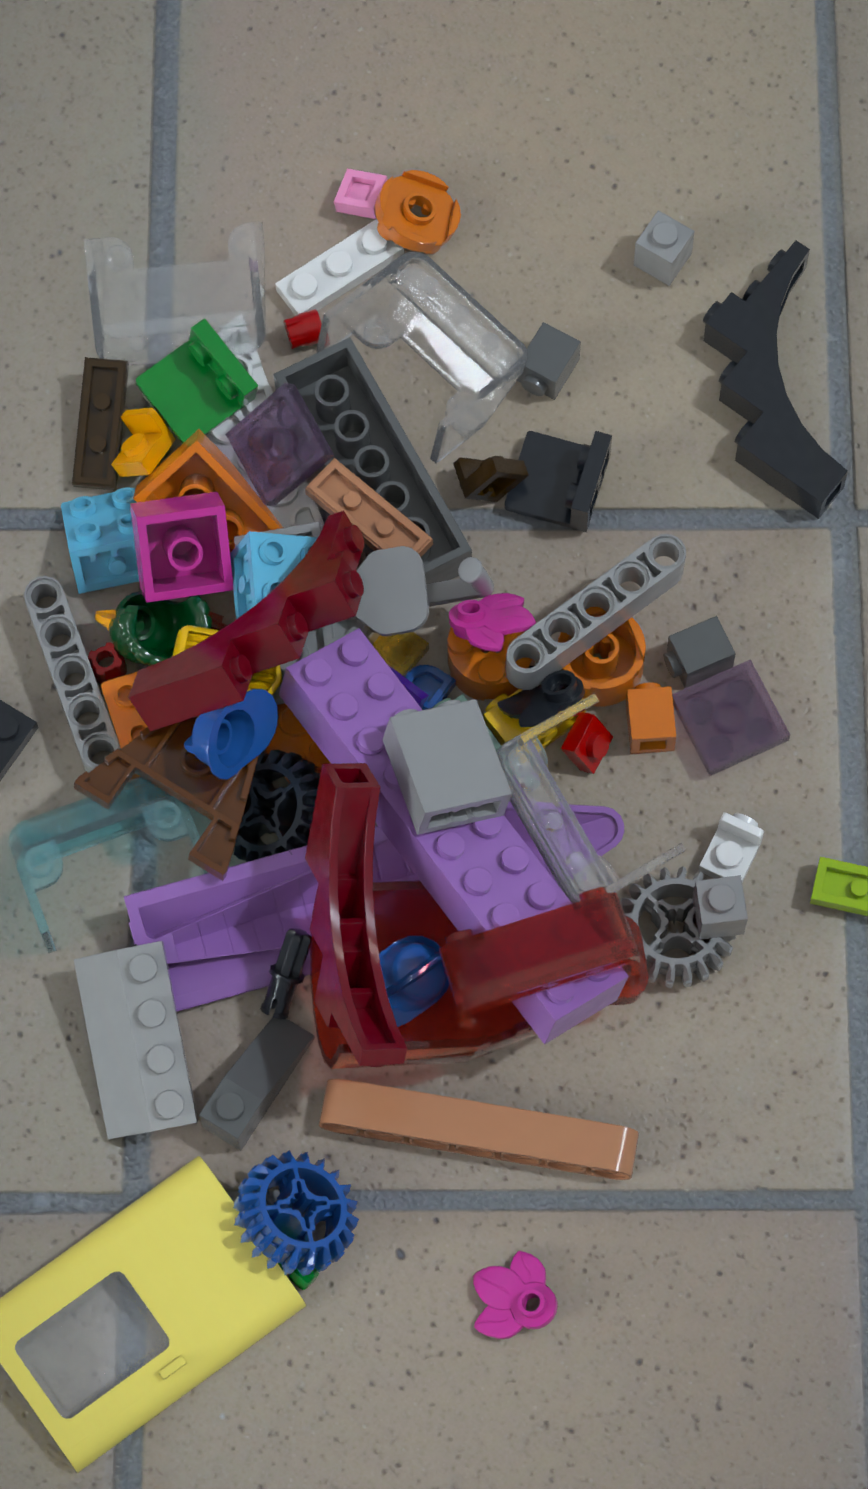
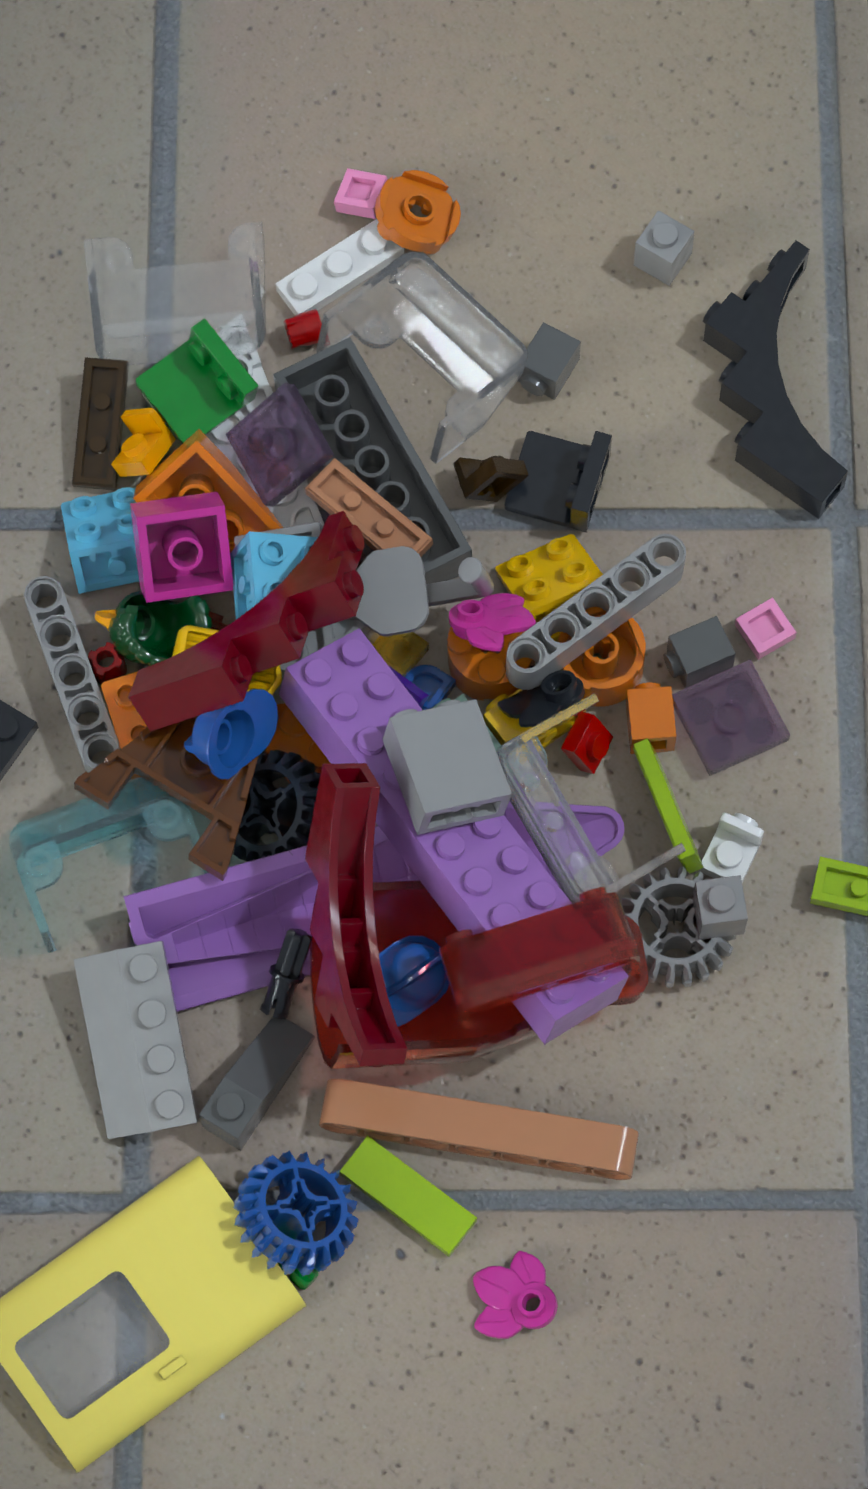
none -> lime tile [339,1135,477,1257]
none -> yellow bracket [495,534,603,642]
none -> lime tile [633,738,704,874]
none -> bright pink plate [735,597,797,660]

